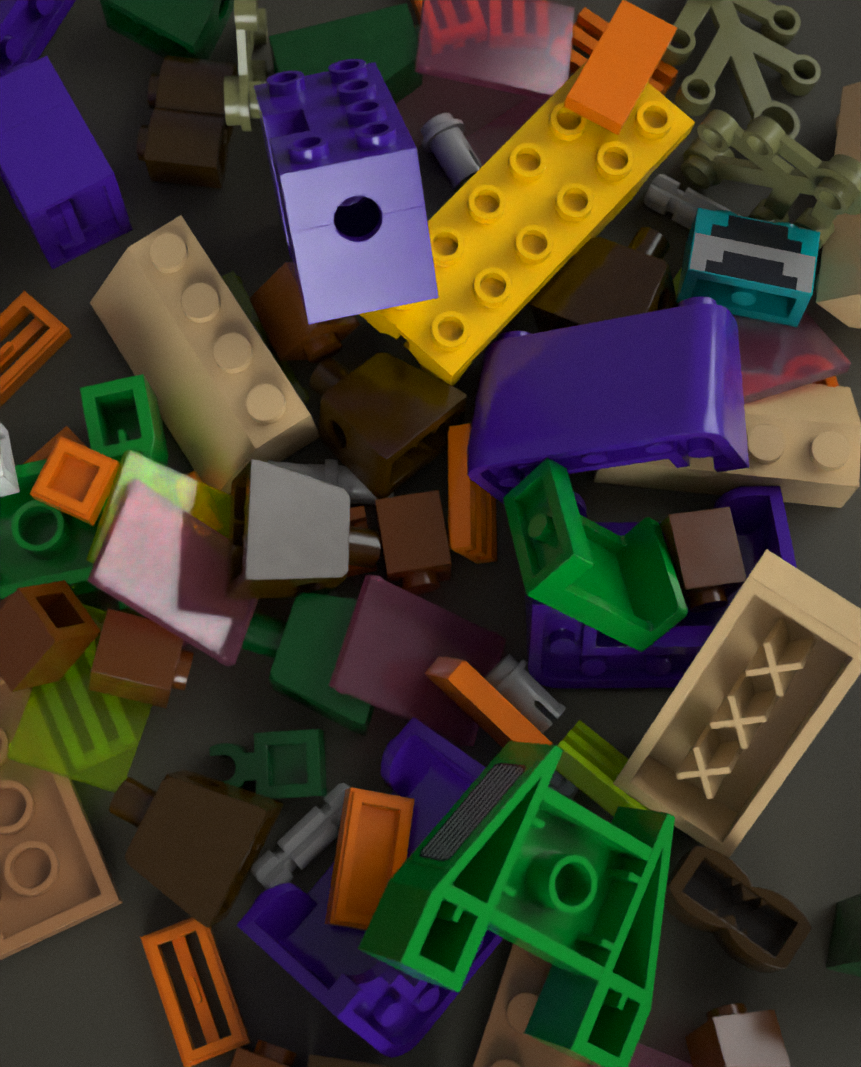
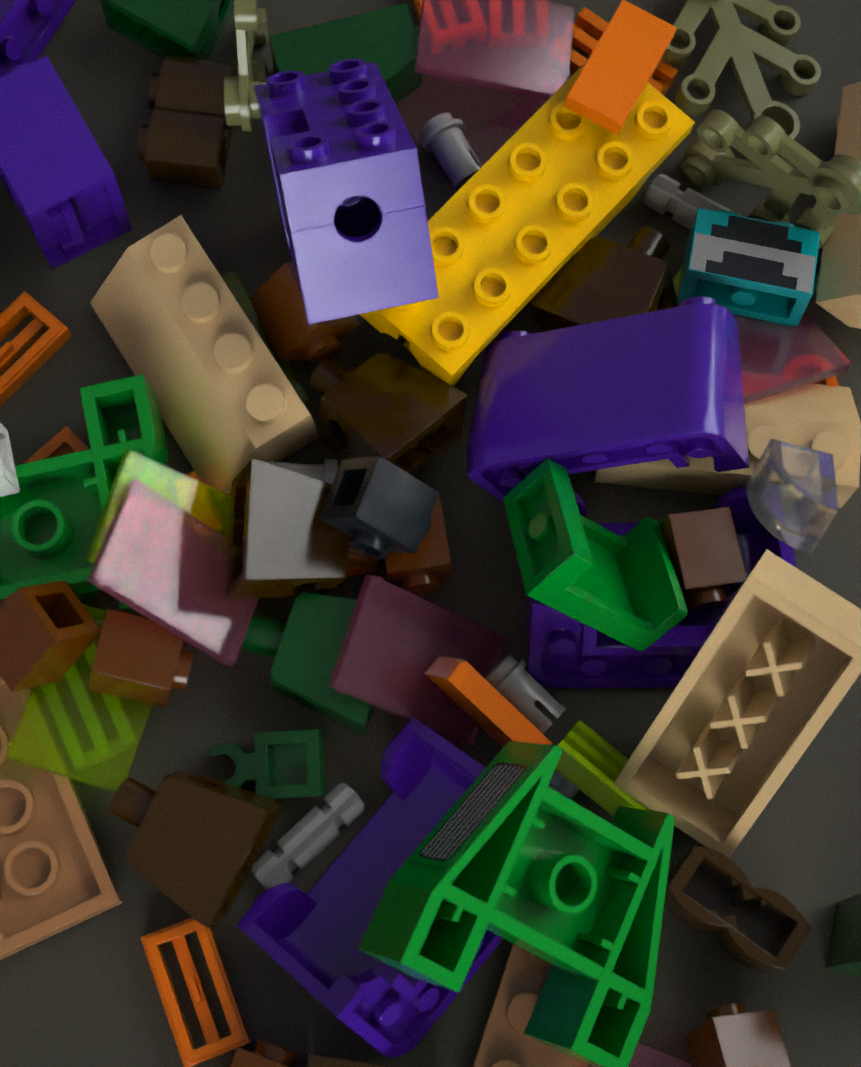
orange tile [30,435,123,526] -> none
orange tile [325,787,415,931] -> none
orange tile [448,423,497,564] -> none
none -> black brick [319,456,439,559]
none -> clear brick [746,438,838,554]

